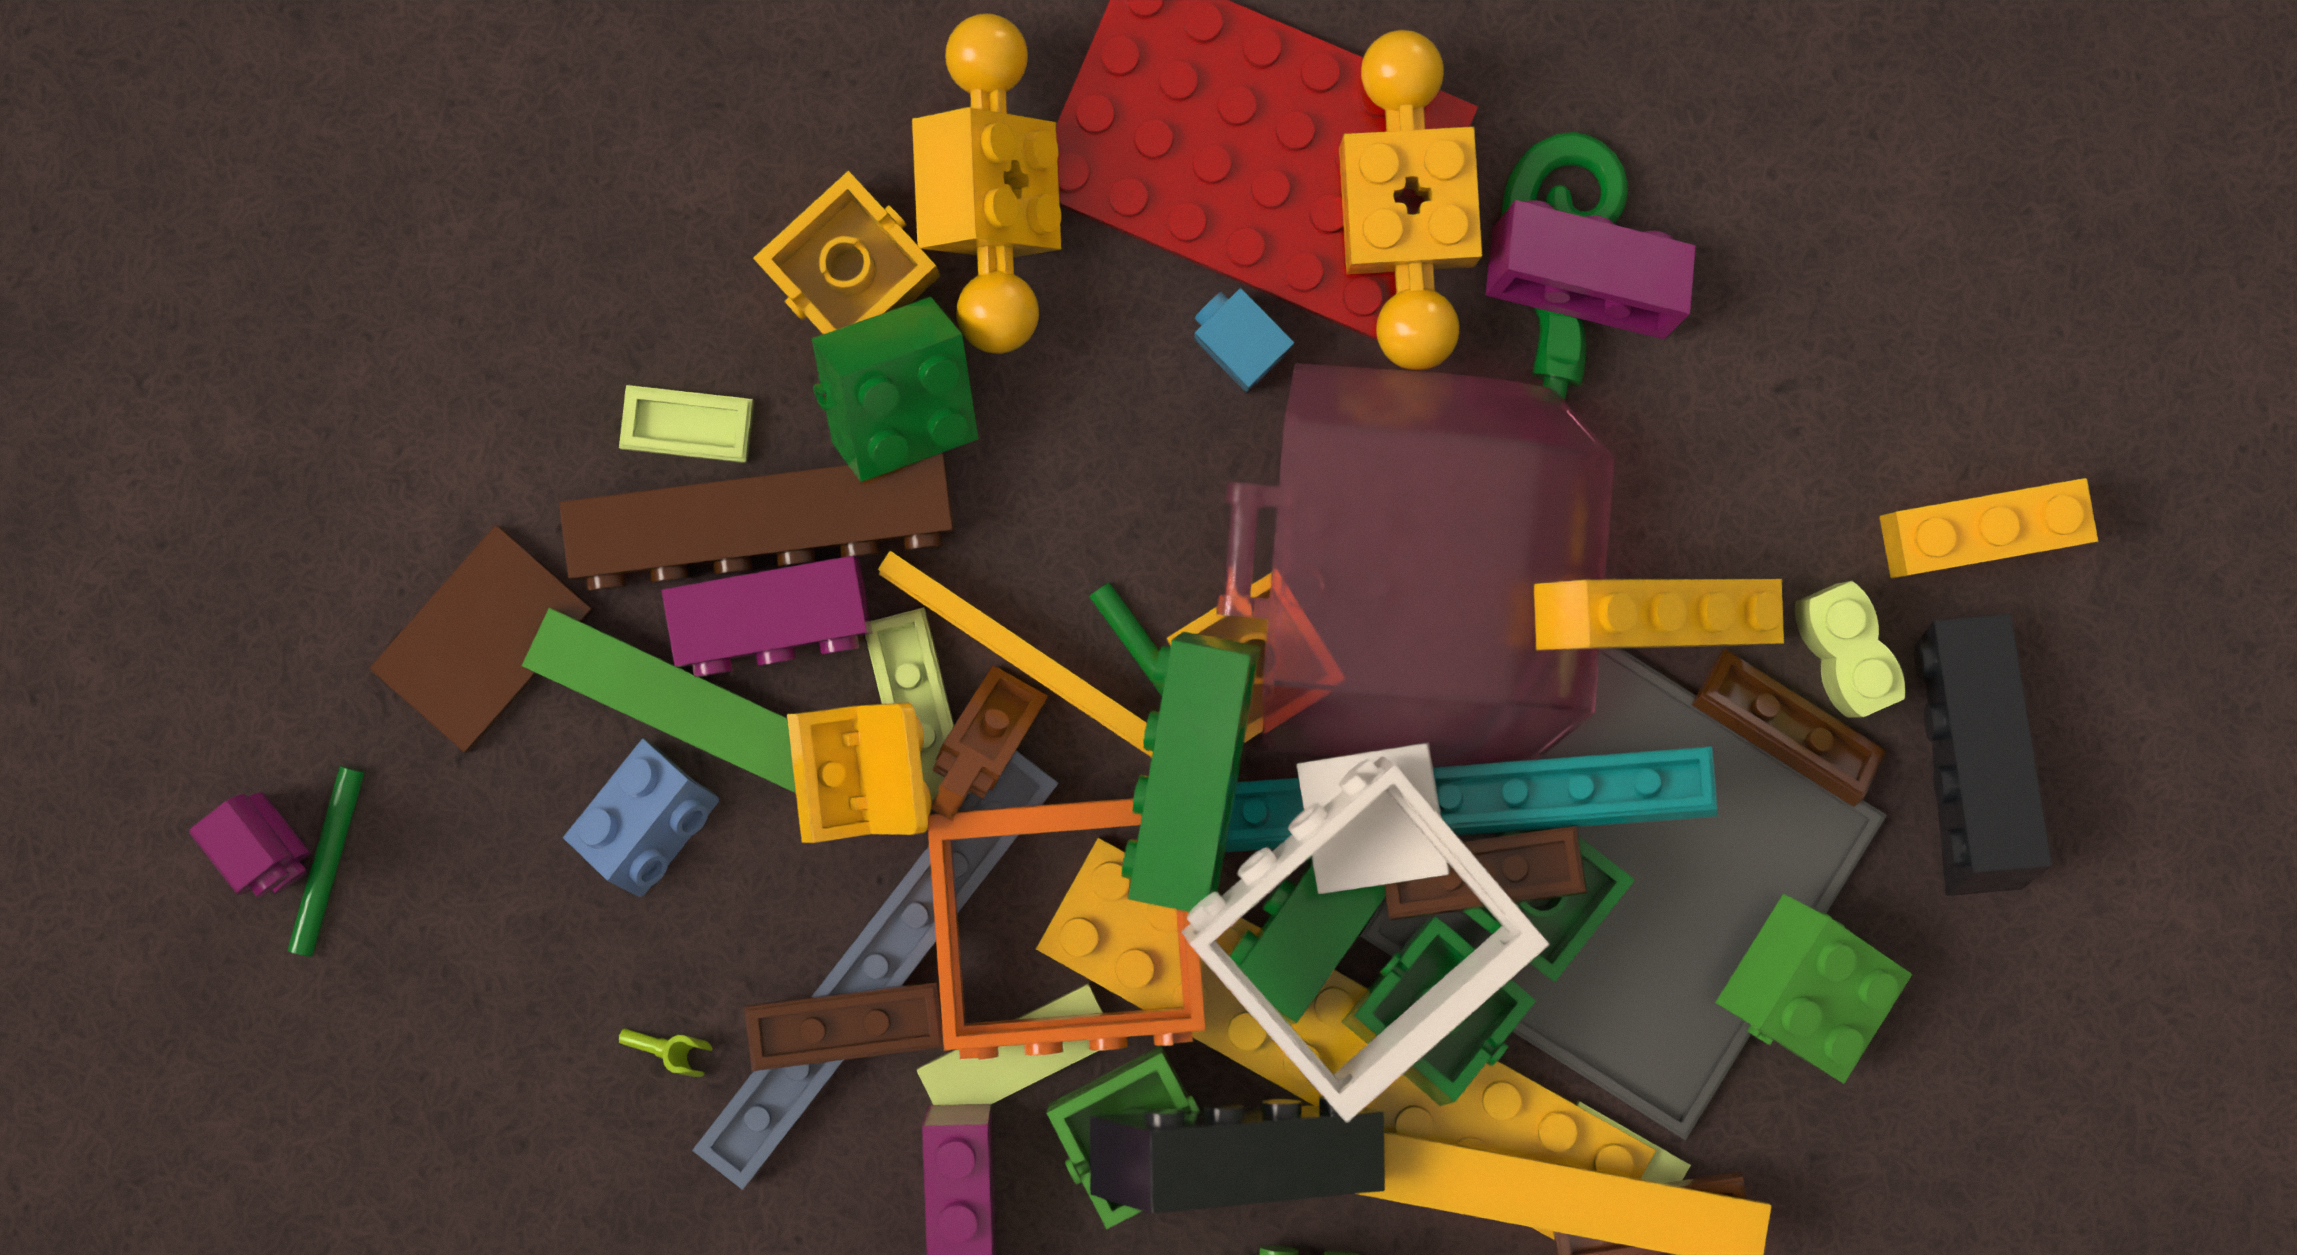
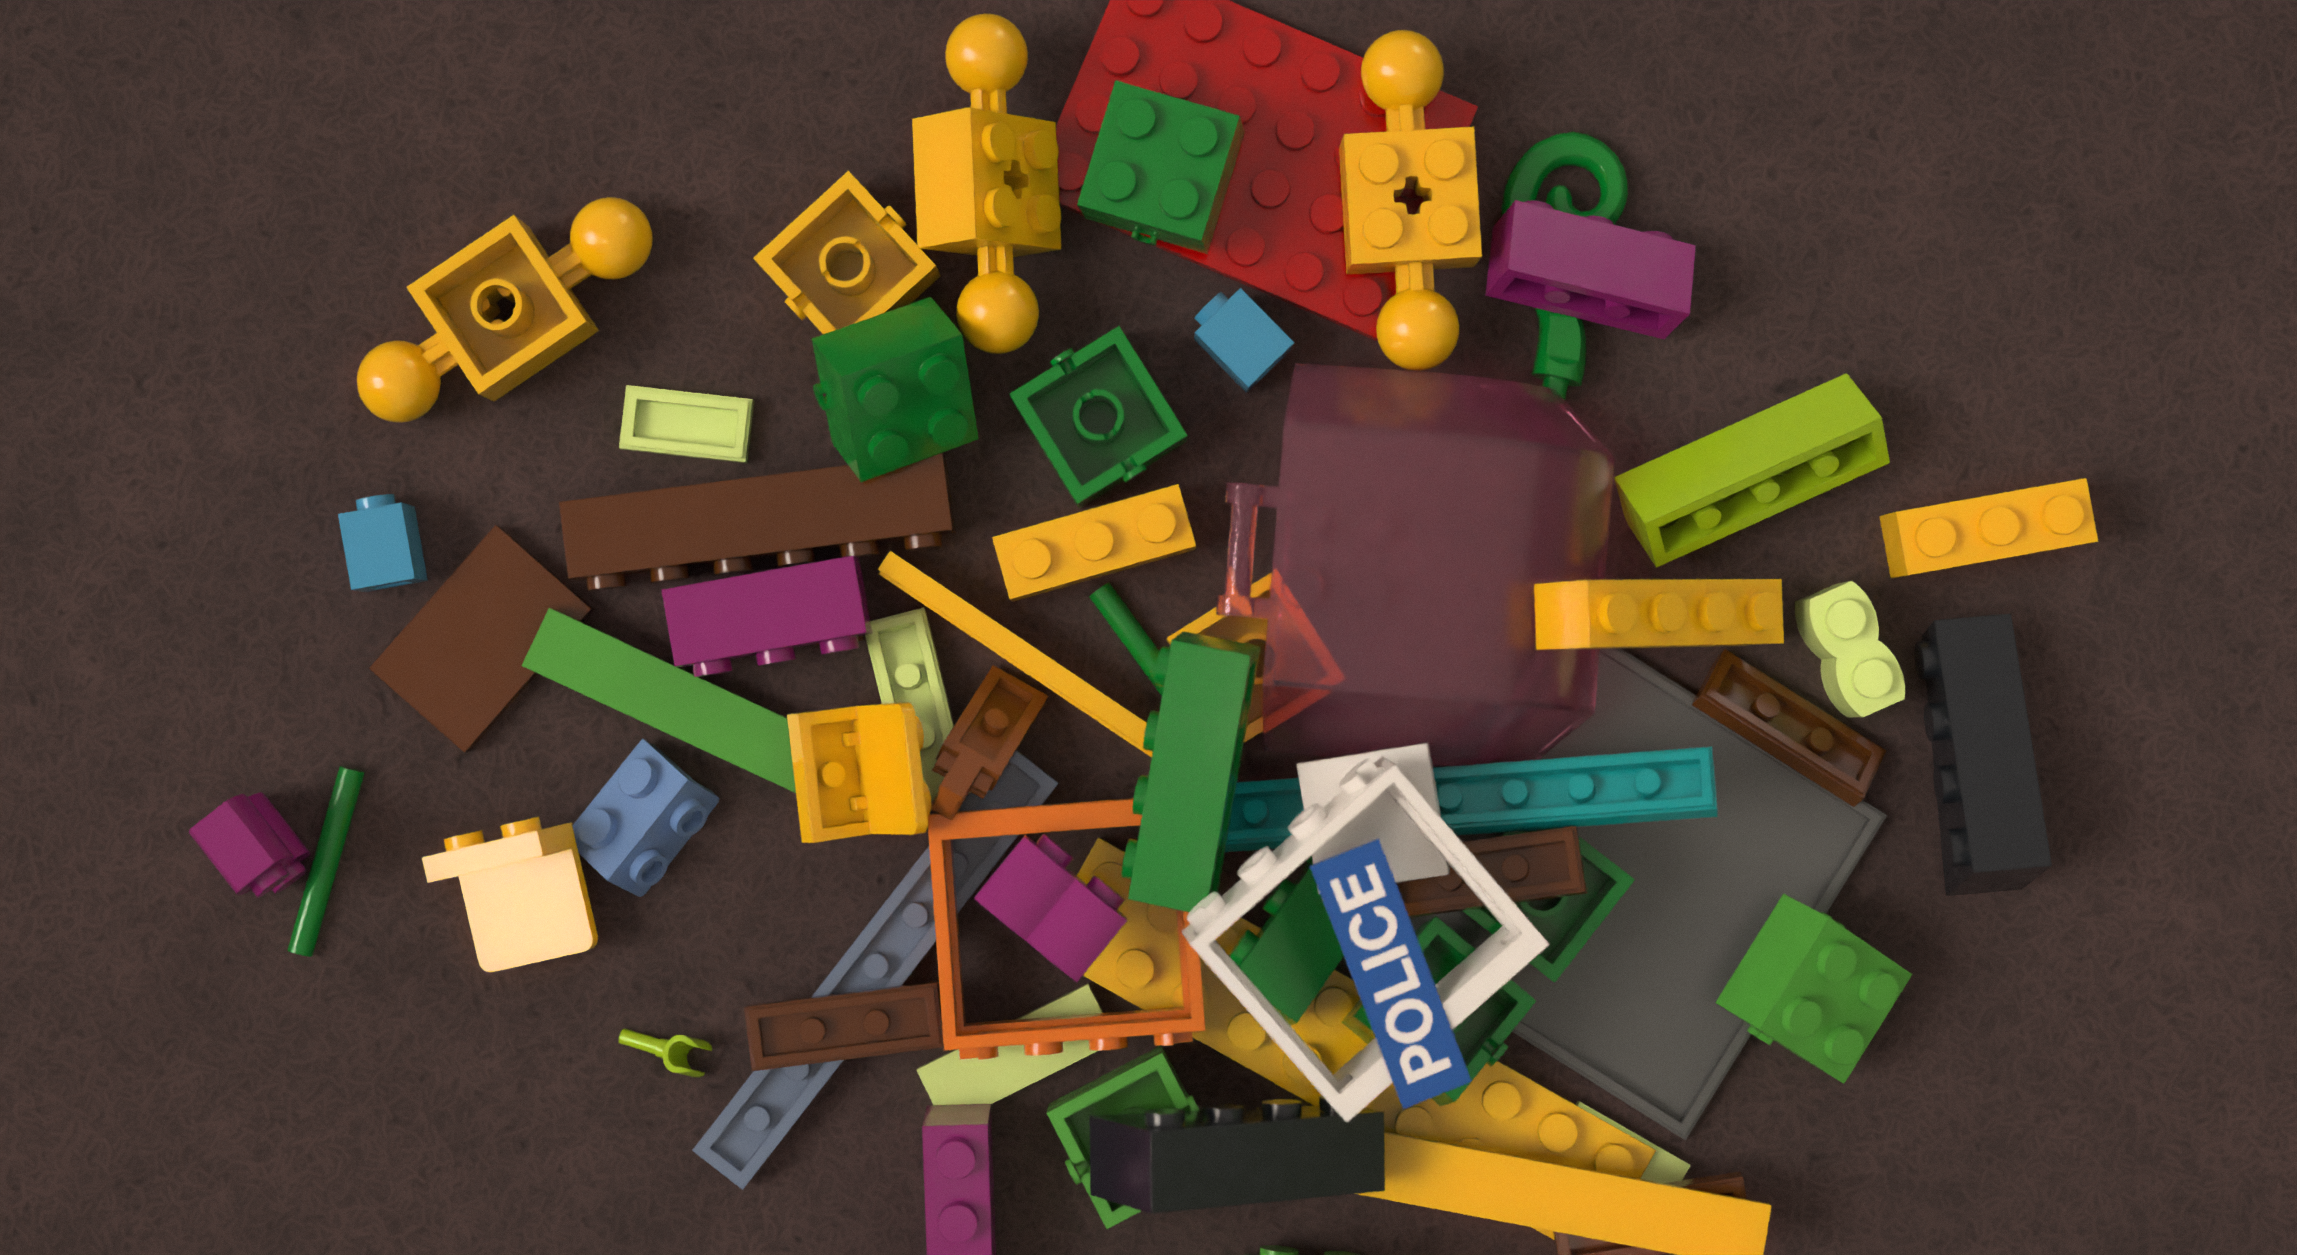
none -> dark azure brick [338,494,428,592]
none -> yellow brick [357,197,653,423]
none -> yellow bracket [422,817,598,972]
none -> magenta brick [974,834,1127,982]
none -> yellow brick [992,484,1196,602]
none -> green brick [1009,326,1188,509]
none -> green brick [1077,80,1245,254]
none -> blue sticker [1310,838,1472,1109]
none -> lime brick [1614,373,1890,568]

